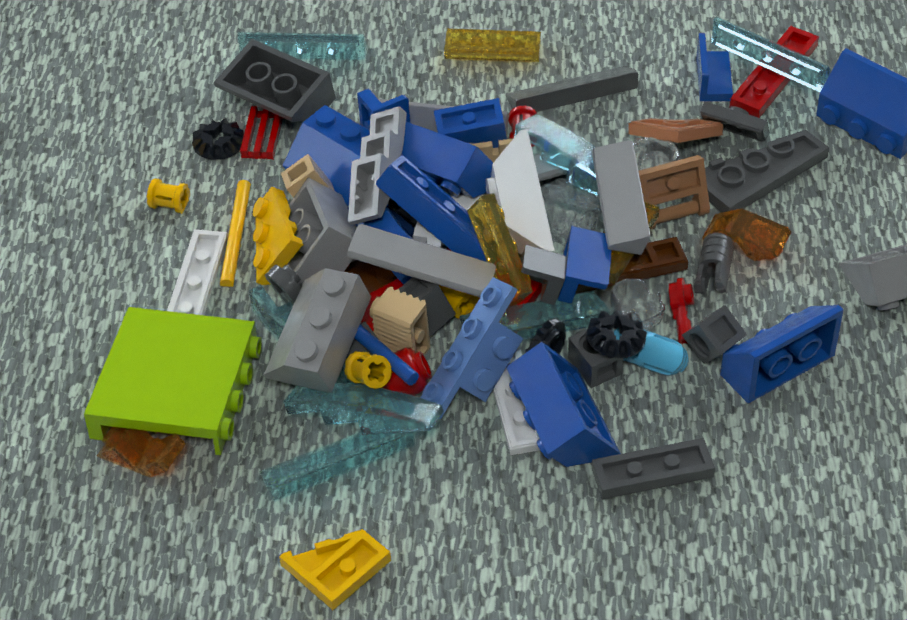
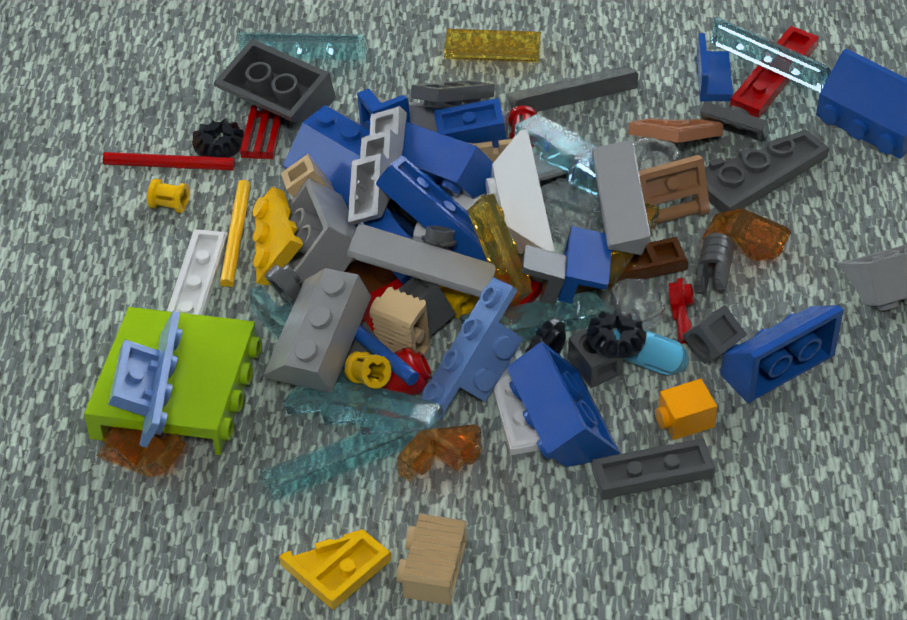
none -> red bar [103,152,236,171]
none -> medium blue bracket [108,311,182,448]
none -> clear orange slope [397,424,482,482]
none -> tan brick [397,513,467,605]
none -> dark grey plate [411,80,495,108]
none -> dark grey plate [421,225,457,250]
none -> light orange brick [655,379,717,440]

